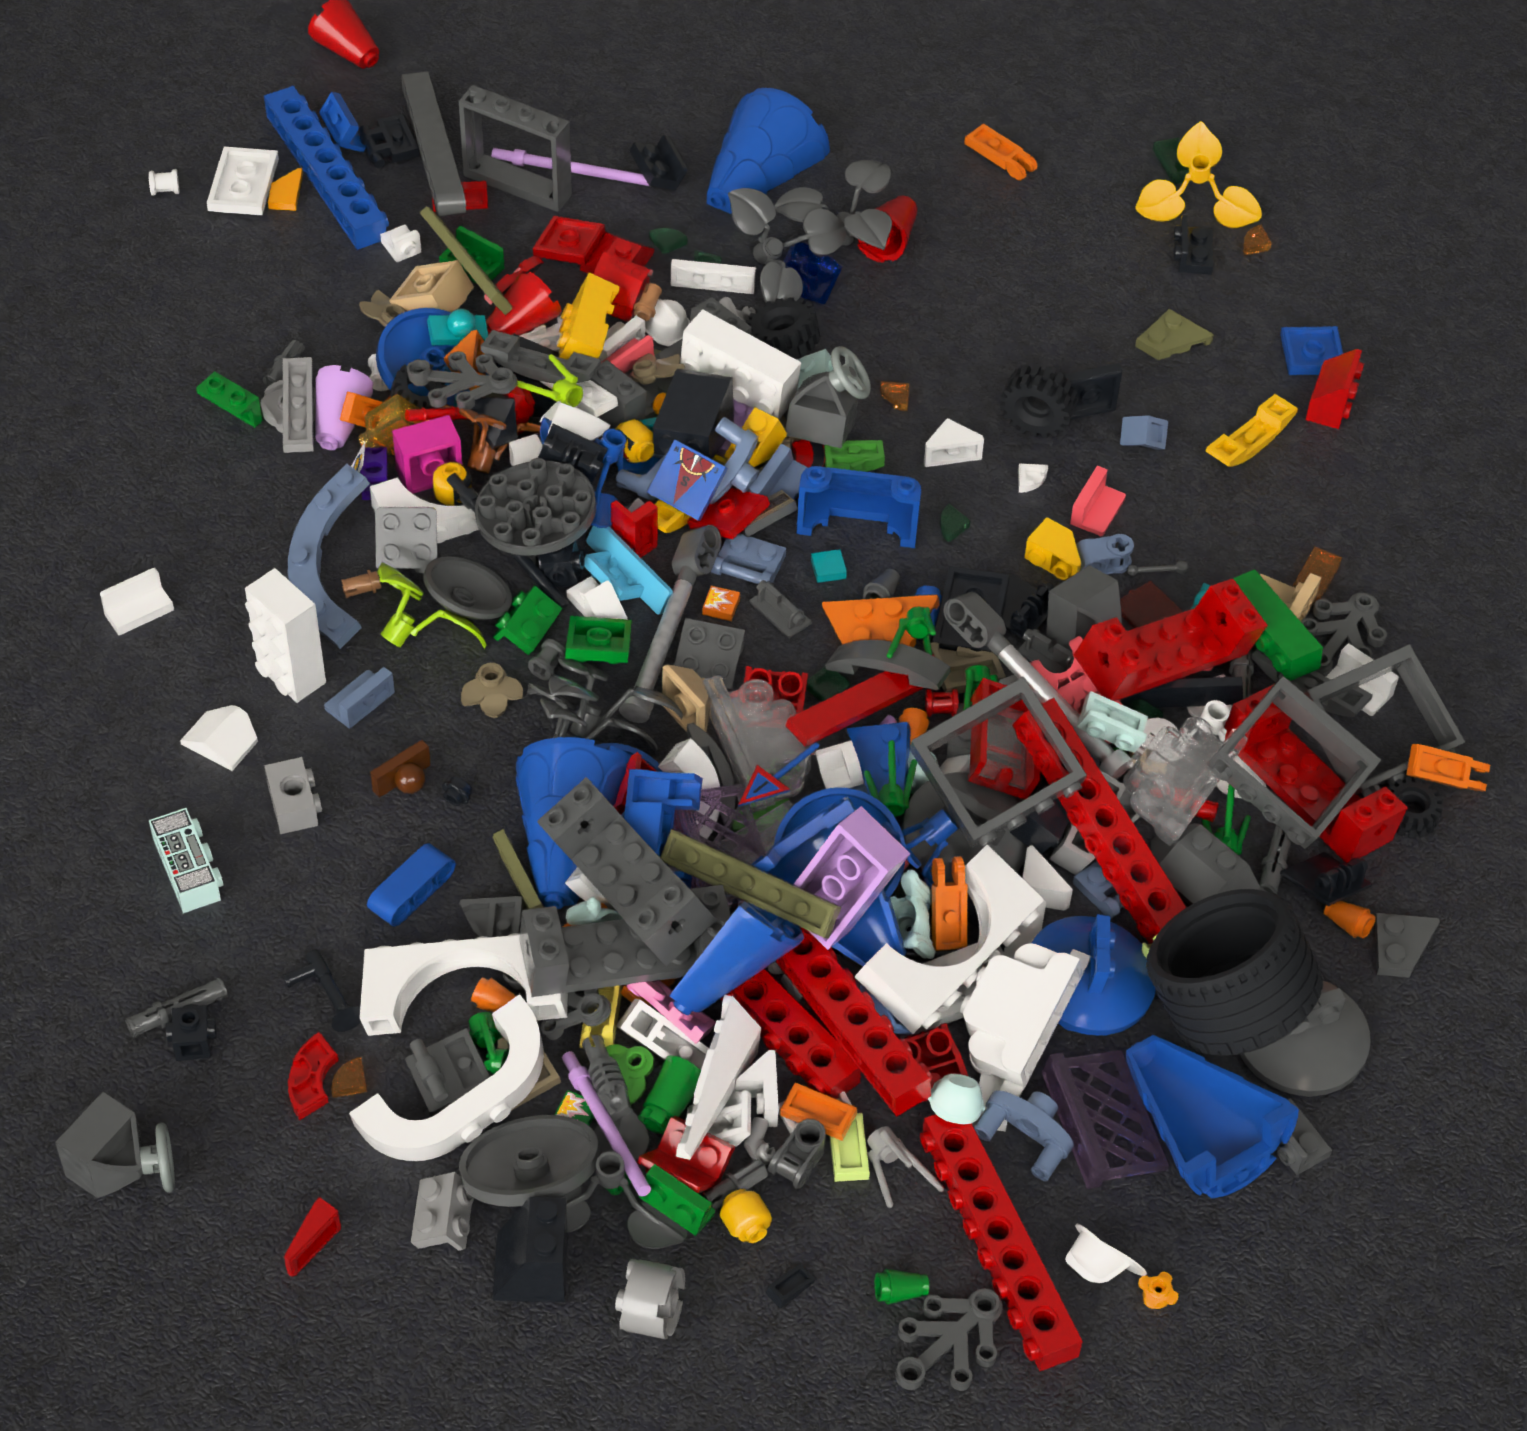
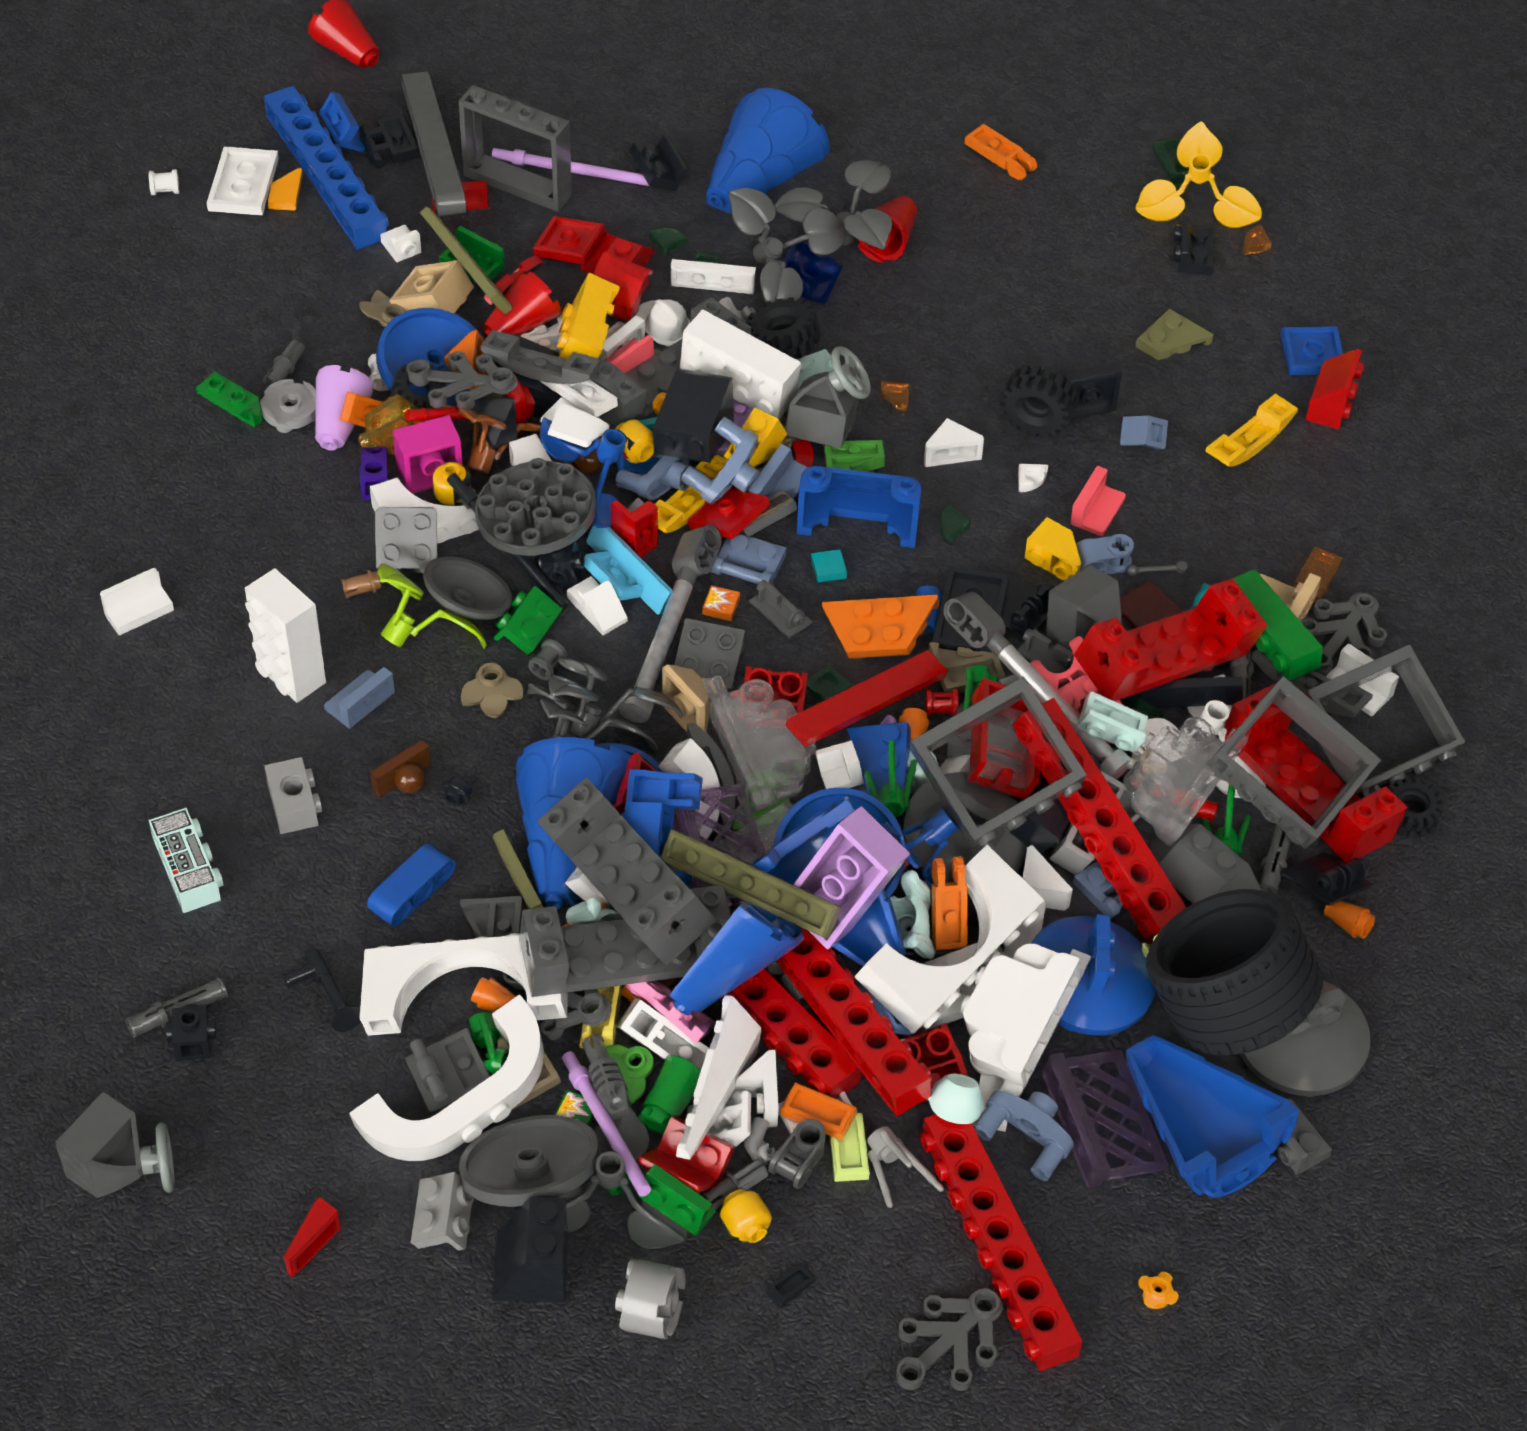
white slope [180,705,258,771] -> none
light grey plate [283,357,314,453] -> none
sand blue plate [288,464,370,649] -> none
red tile [288,1032,339,1120] -> none
clear orange tile [331,1057,367,1098] -> none
sticker [351,442,365,472] -> none
teal tile [427,308,488,345] -> none
lime plant [517,354,583,407] -> none
black hinge [538,423,608,484] -> none
green plate [565,616,632,664] -> none
dark tan plate [631,354,685,385] -> none
medium nougat pin [634,283,662,321] -> none
tile [647,439,728,521] -> none
piece [738,742,819,807] -> none
dark grey slope [825,640,951,690] -> none
dark grey cone [863,568,900,599] -> none
green cone [874,1269,929,1305] -> none
green plant [886,607,936,659] -> none
white piece [1065,1223,1147,1283] -> none
dark grey wing [1374,913,1440,978] -> none
orange hinge [1406,744,1490,792] -> none

